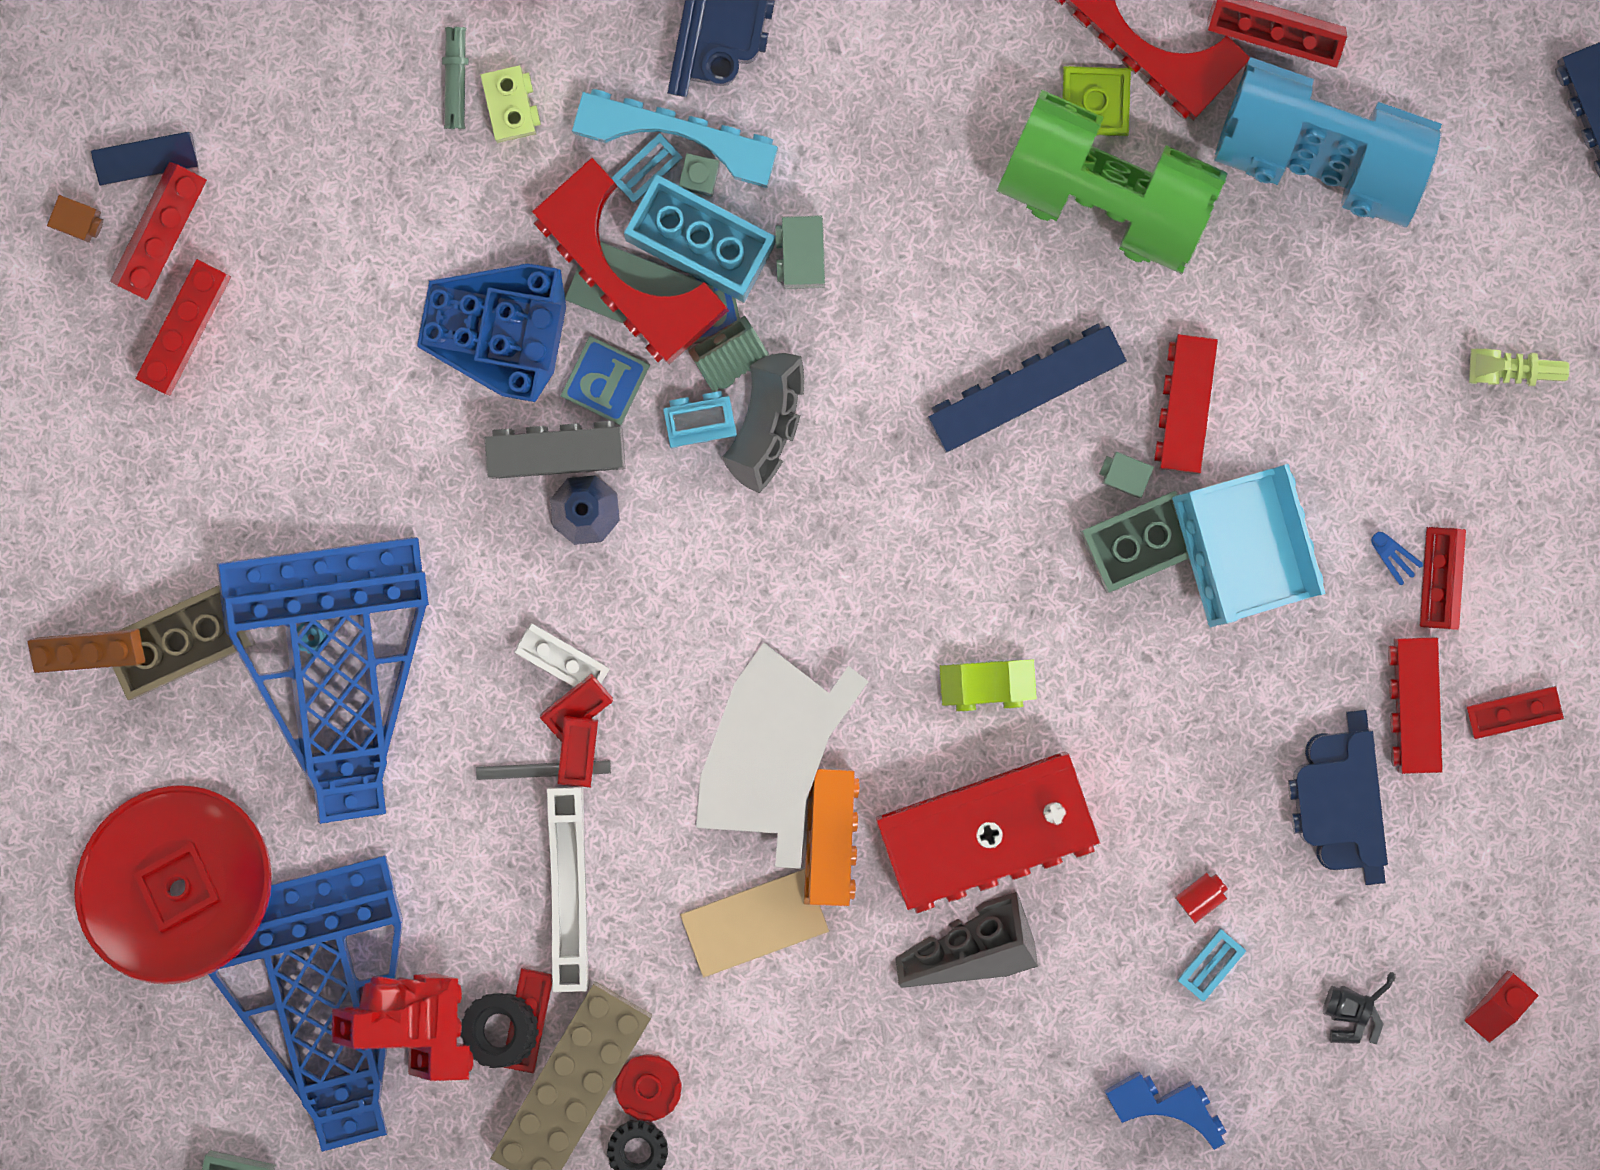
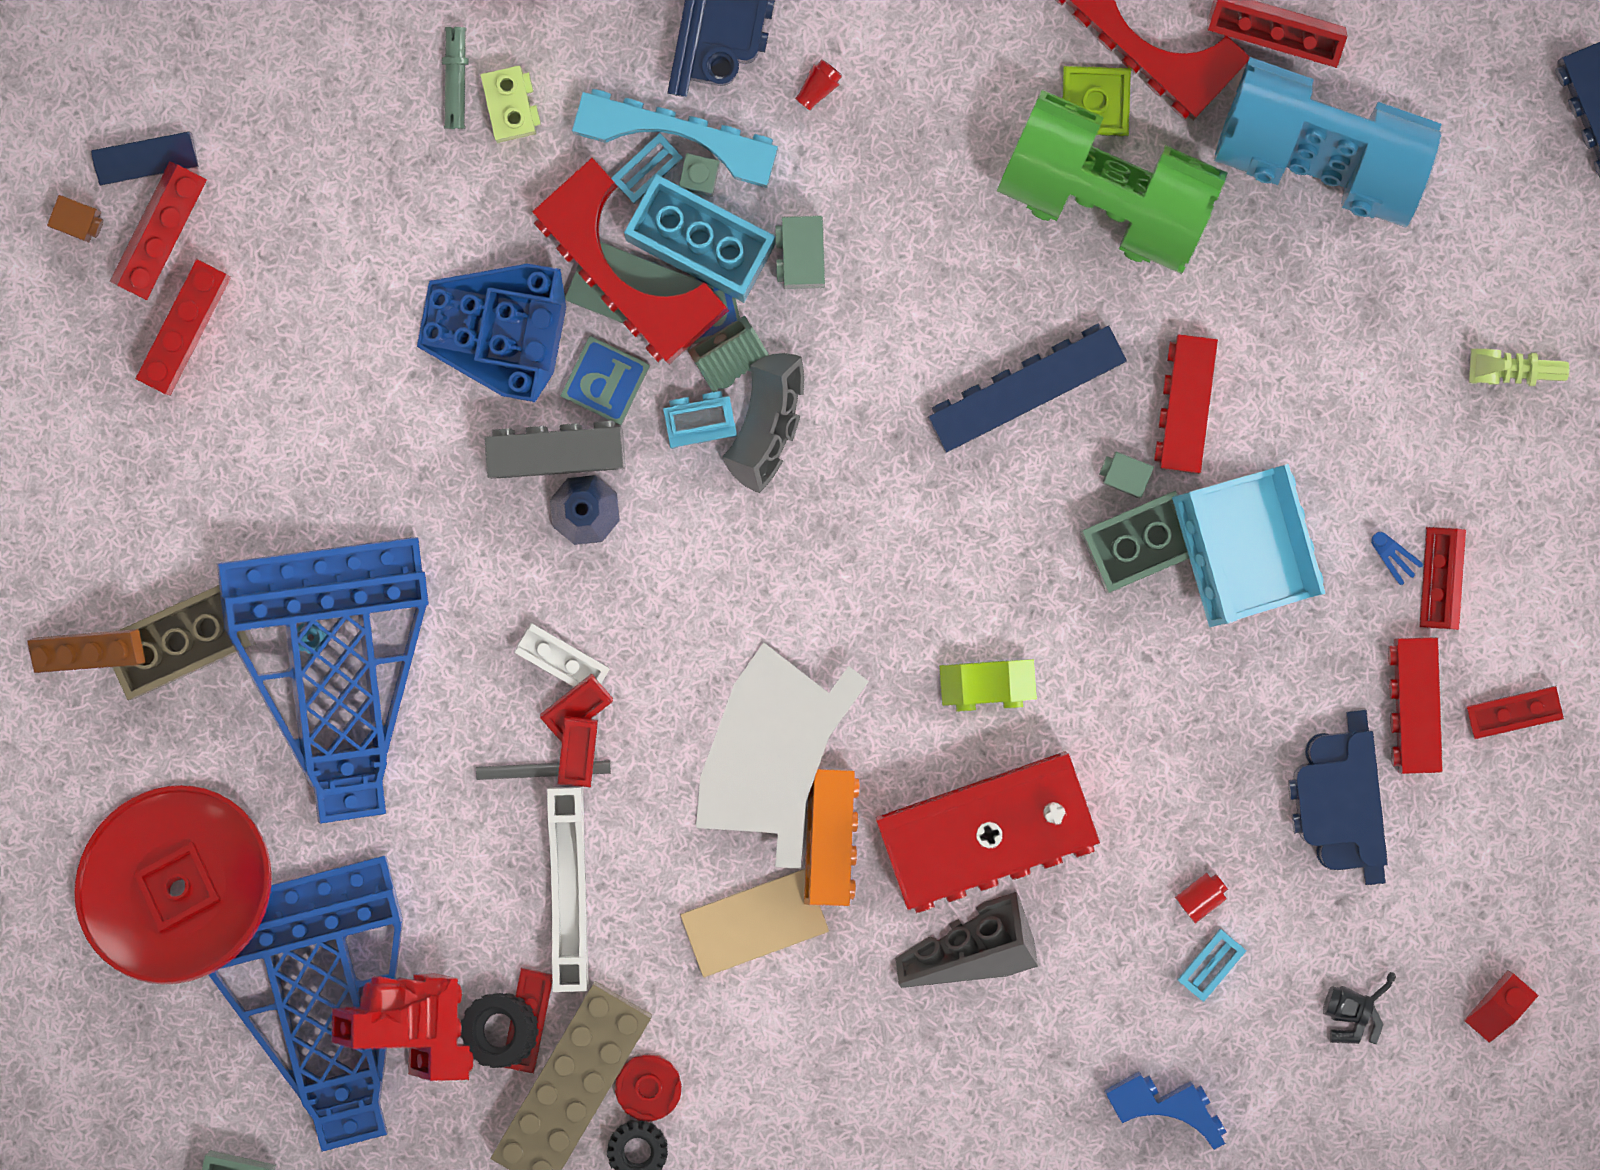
none -> red cone [795,59,842,111]

